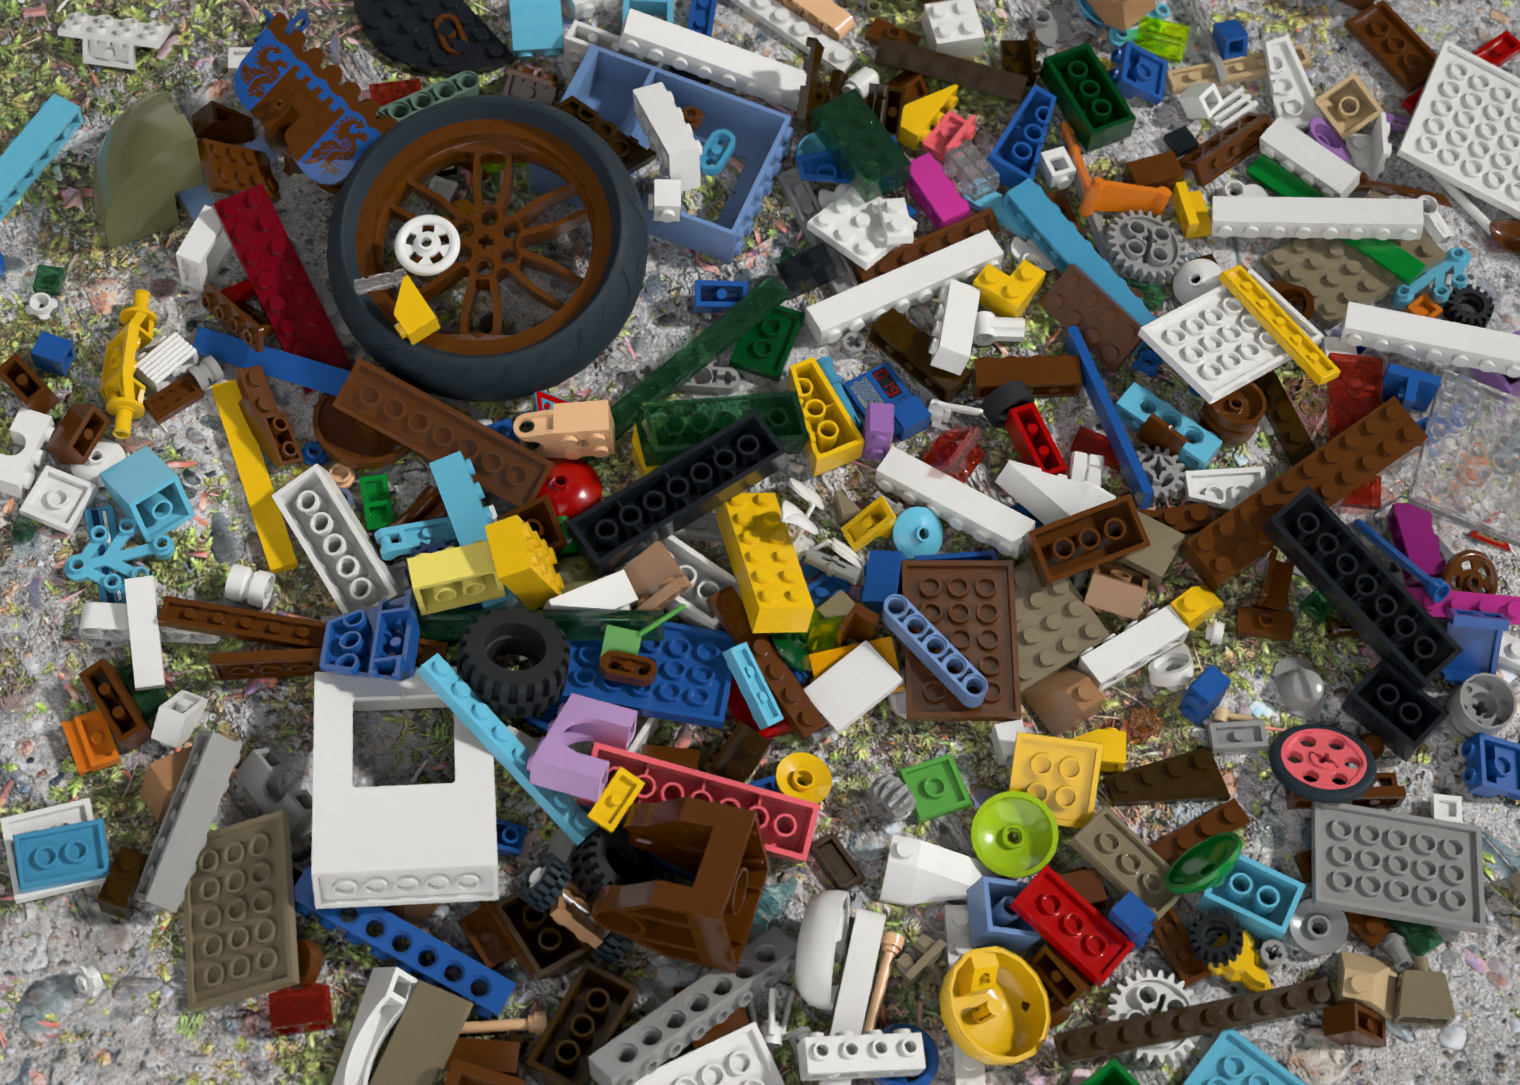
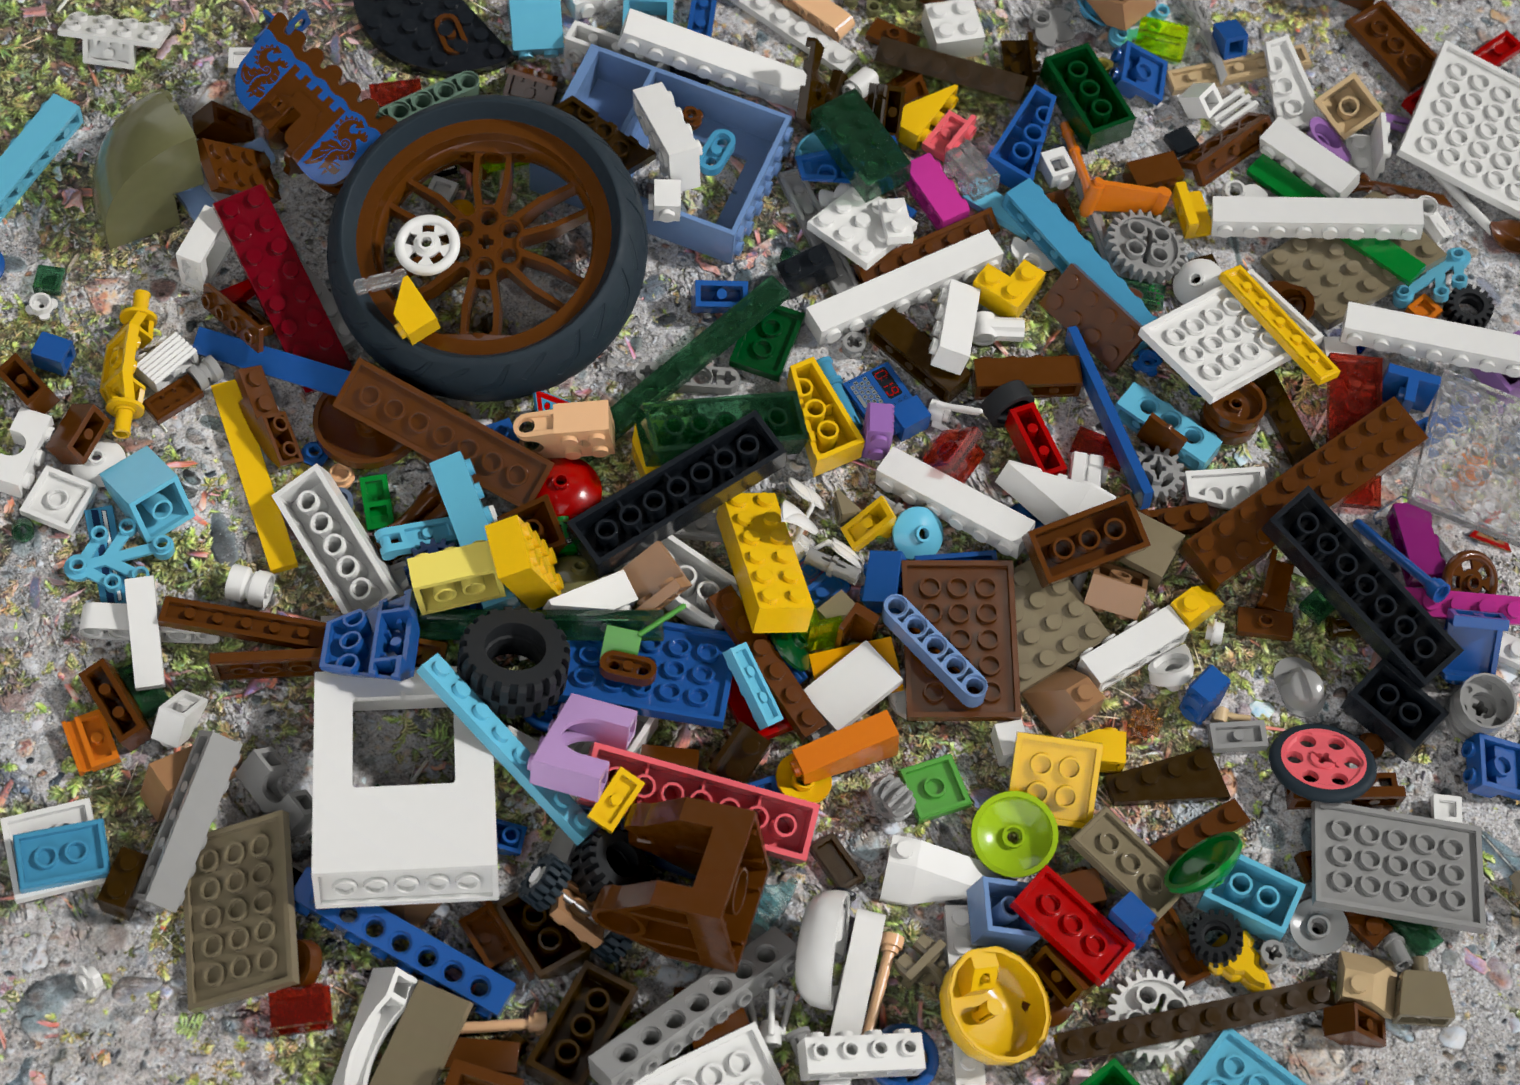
none -> orange slope [789,710,899,785]

